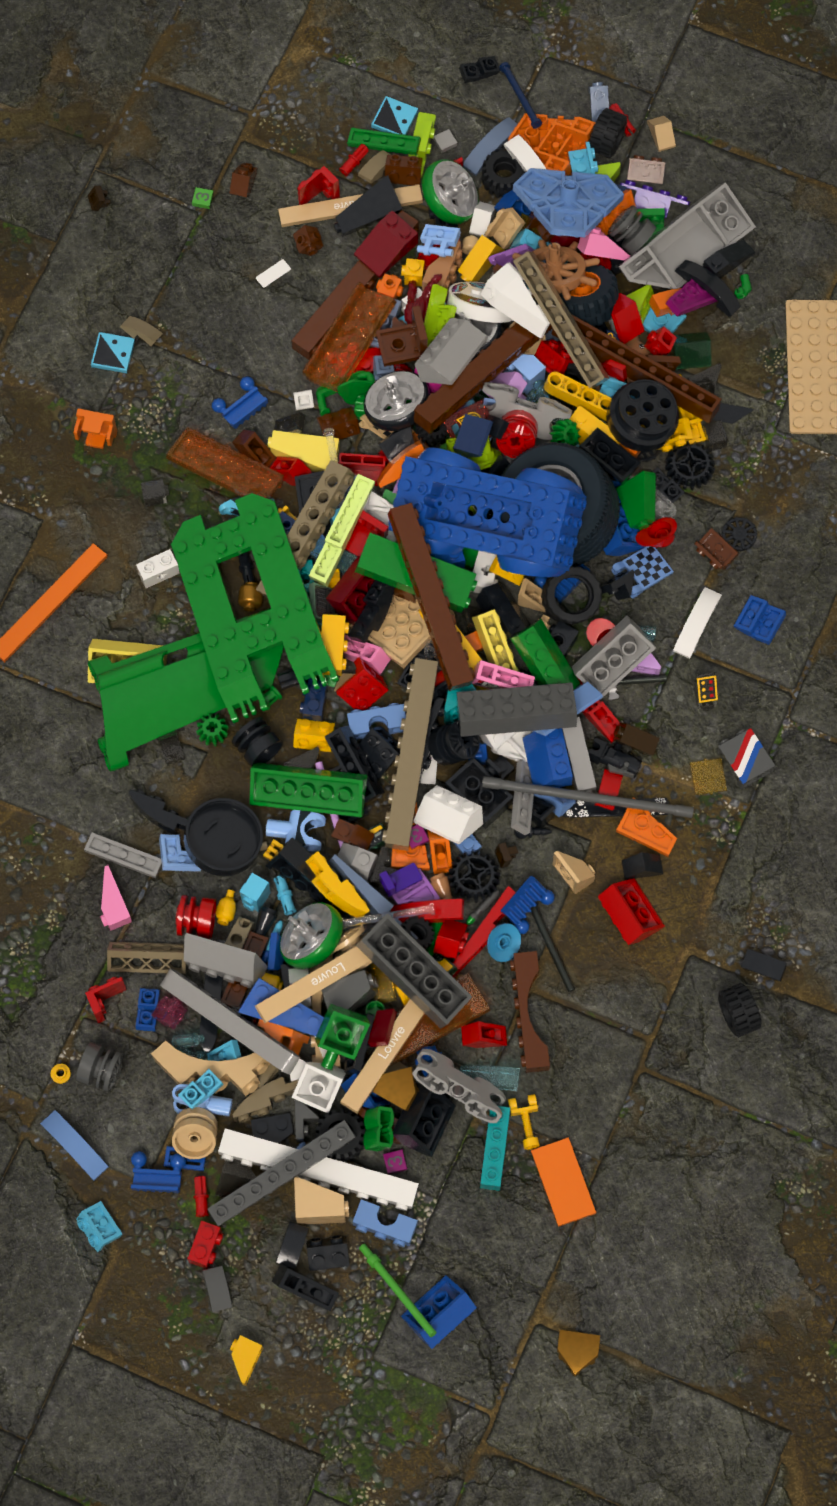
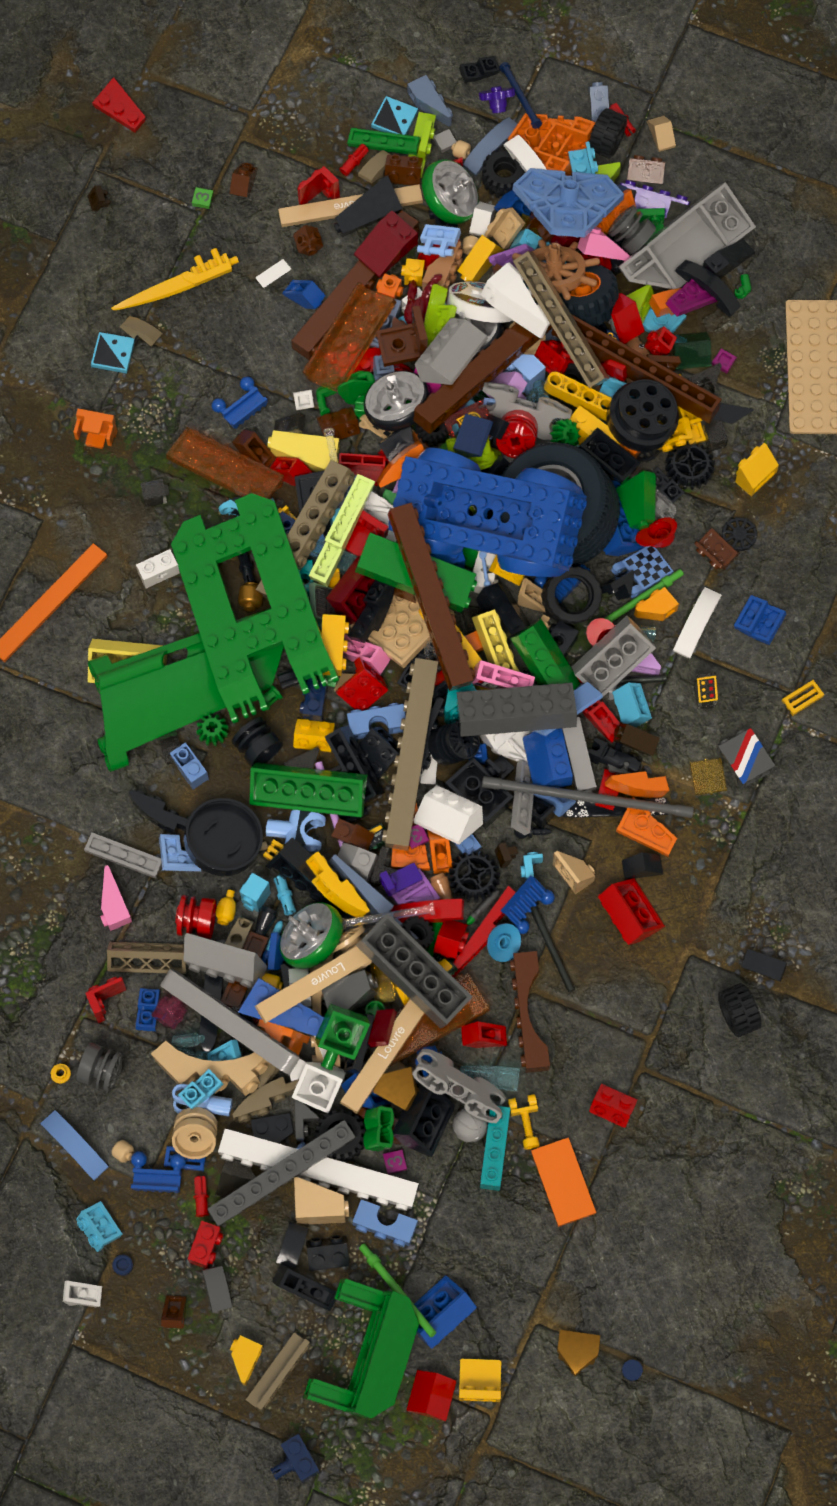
none -> white slope [63,1281,102,1307]
none -> red wing [92,77,146,133]
none -> yellow piece [111,248,239,310]
none -> tan piece [112,1140,134,1163]
none -> dark blue tile [112,1255,133,1276]
none -> reddish brown slope [161,1295,186,1329]
none -> medium blue slope [170,742,209,790]
none -> dark tan fence [246,1333,311,1413]
none -> dark blue brick [270,1434,320,1483]
none -> blue slope [282,280,326,309]
none -> green wedge [303,1278,419,1418]
none -> red slope [406,1370,457,1421]
none -> sand blue slope [407,75,453,127]
none -> tan piece [451,140,471,160]
none -> light grey piece [453,1108,488,1143]
none -> yellow bracket [459,1359,501,1402]
none -> dark purple plant [479,86,515,113]
none -> light blue hinge [479,552,491,587]
none -> medium azure bracket [520,852,543,881]
none -> red bracket [589,1083,638,1128]
none -> bright green bar [604,569,684,622]
none -> orange slope [605,771,669,798]
none -> medium azure brick [612,682,652,727]
none -> dark blue tile [622,1360,643,1381]
none -> light orange slope [634,587,679,621]
none -> magenta tile [711,349,737,374]
none -> yellow slope [735,443,779,497]
none -> yellow tile [782,680,824,716]

